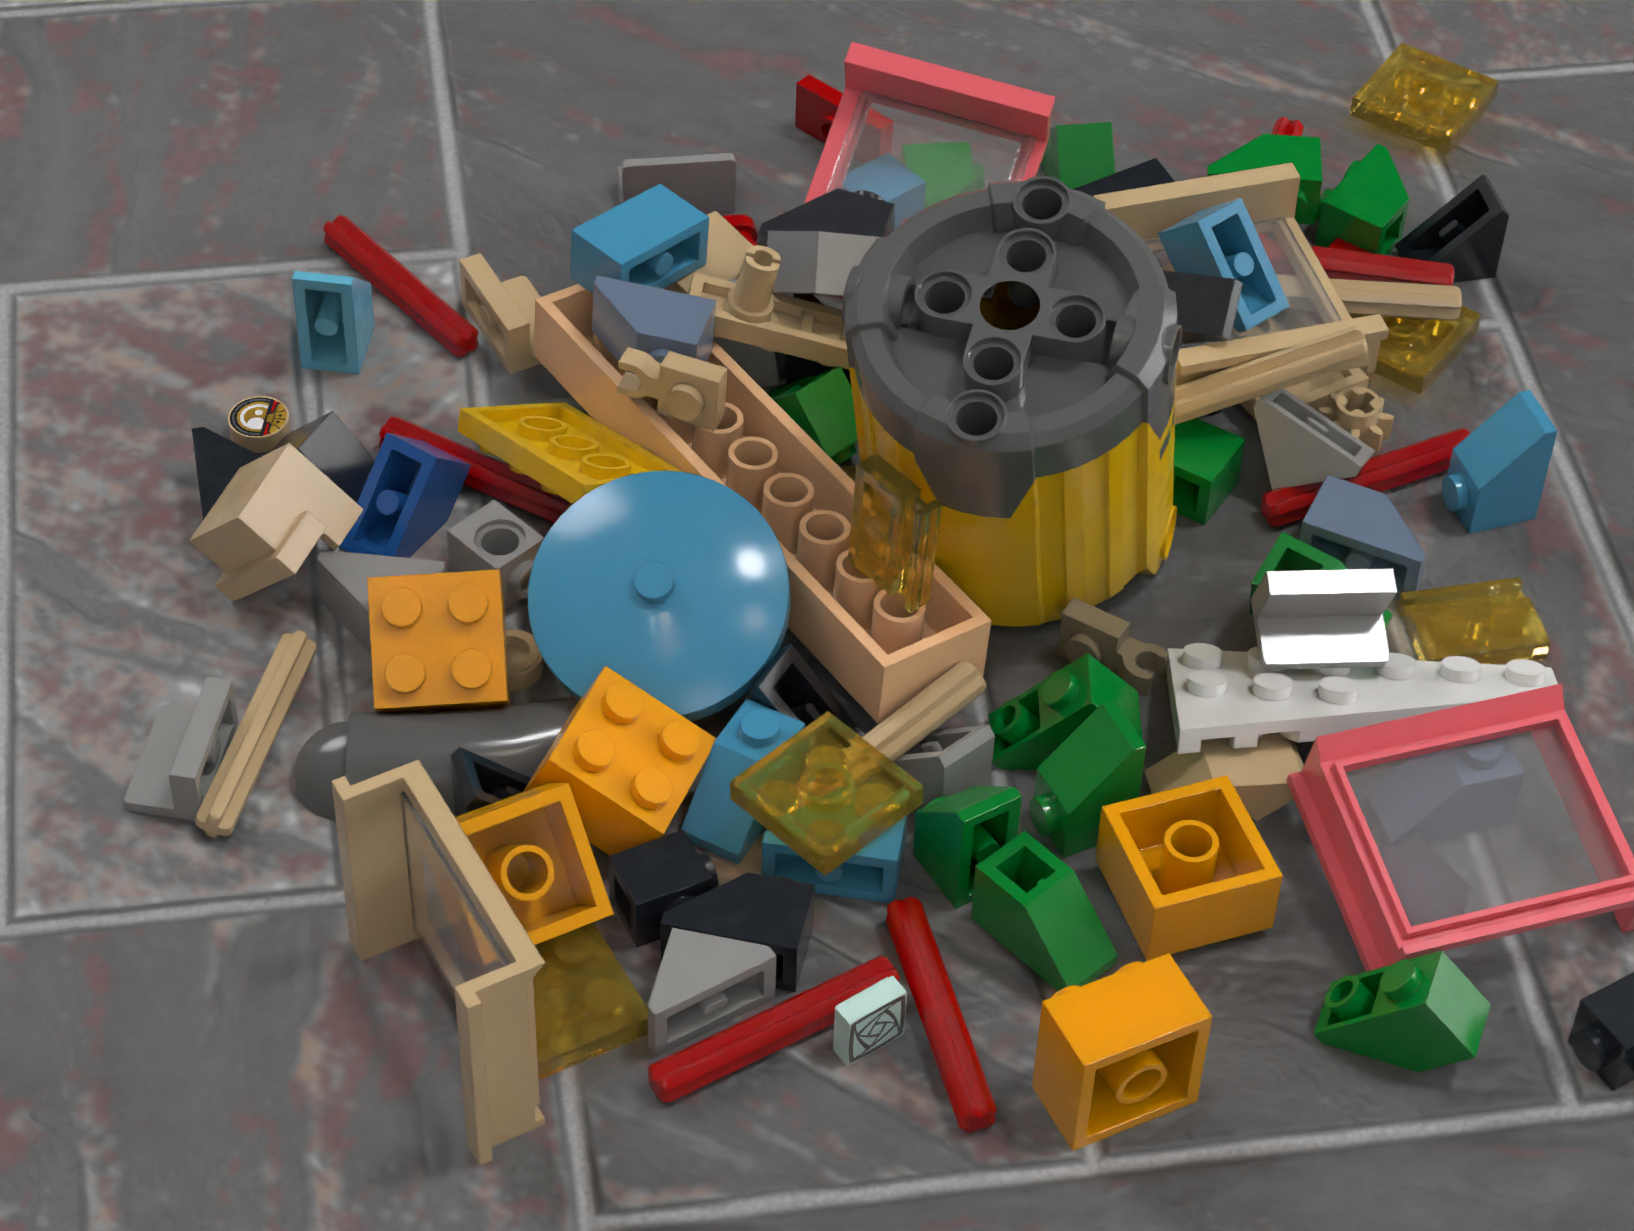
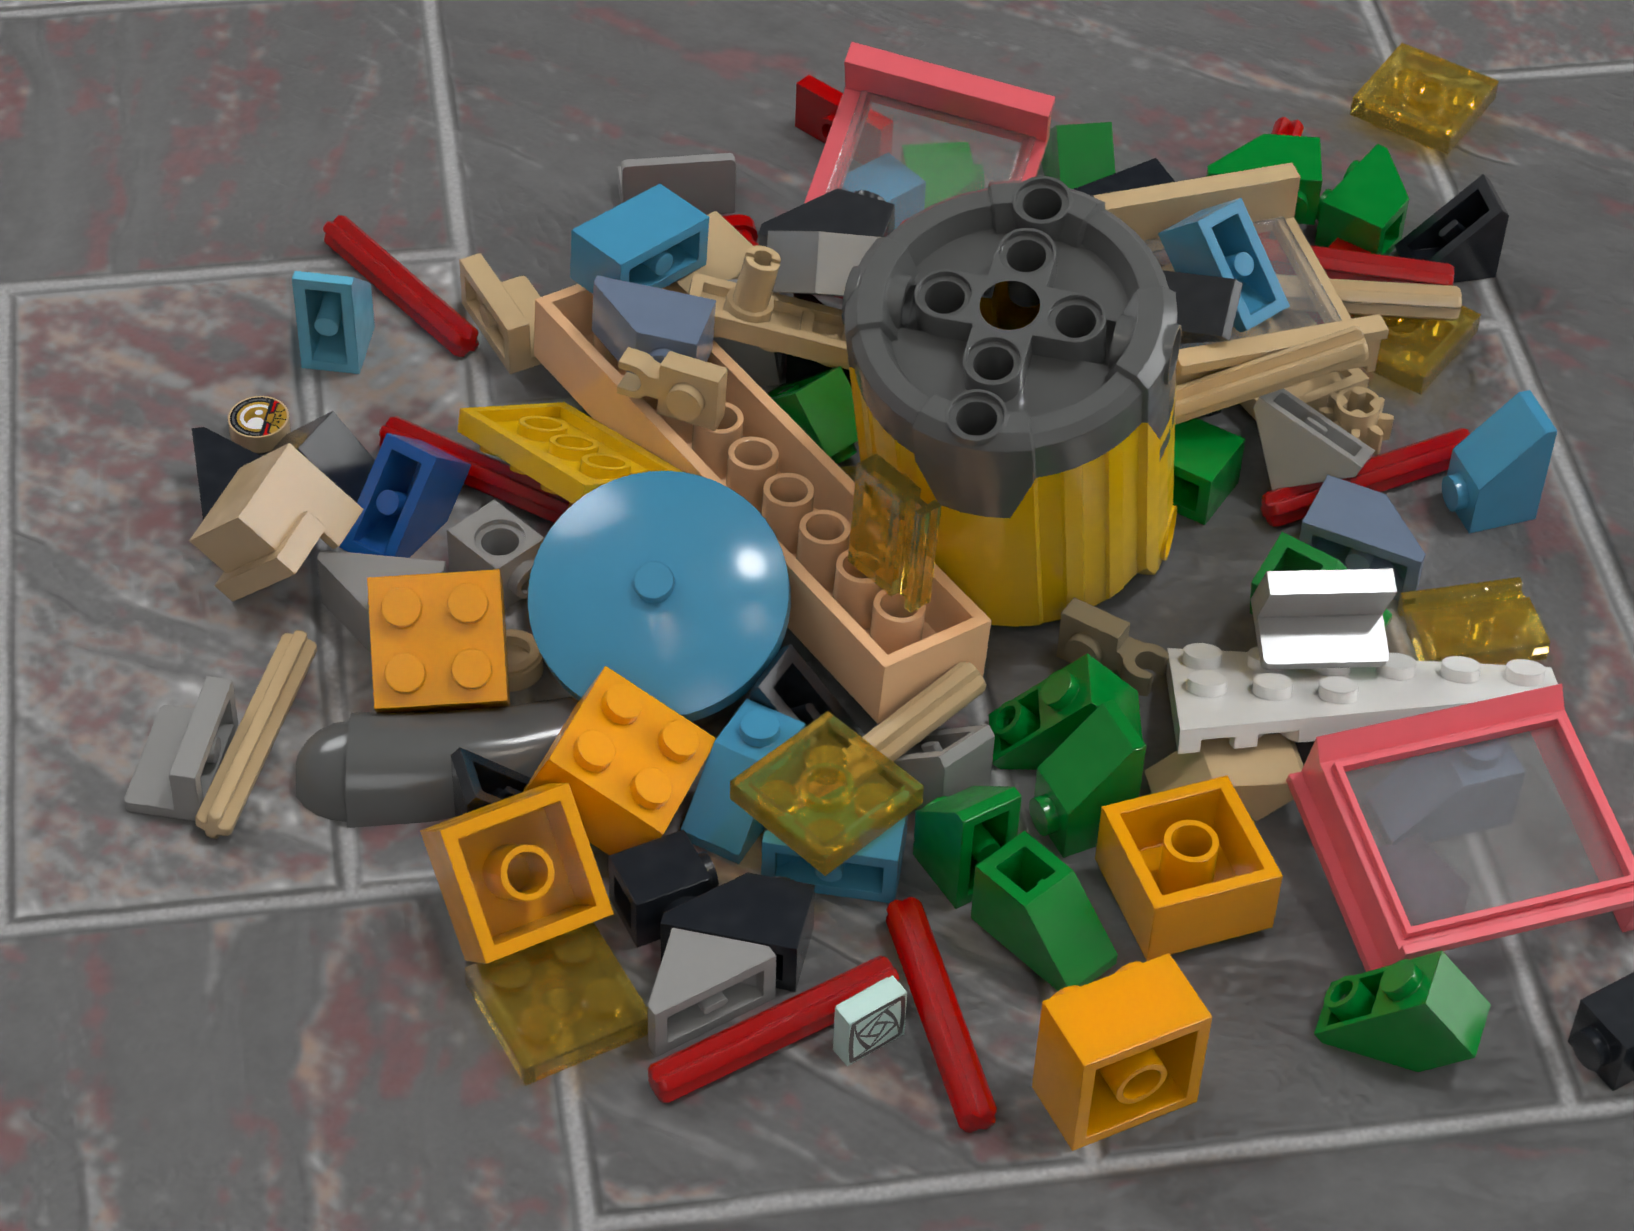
tan piece [331,759,545,1166] -> none

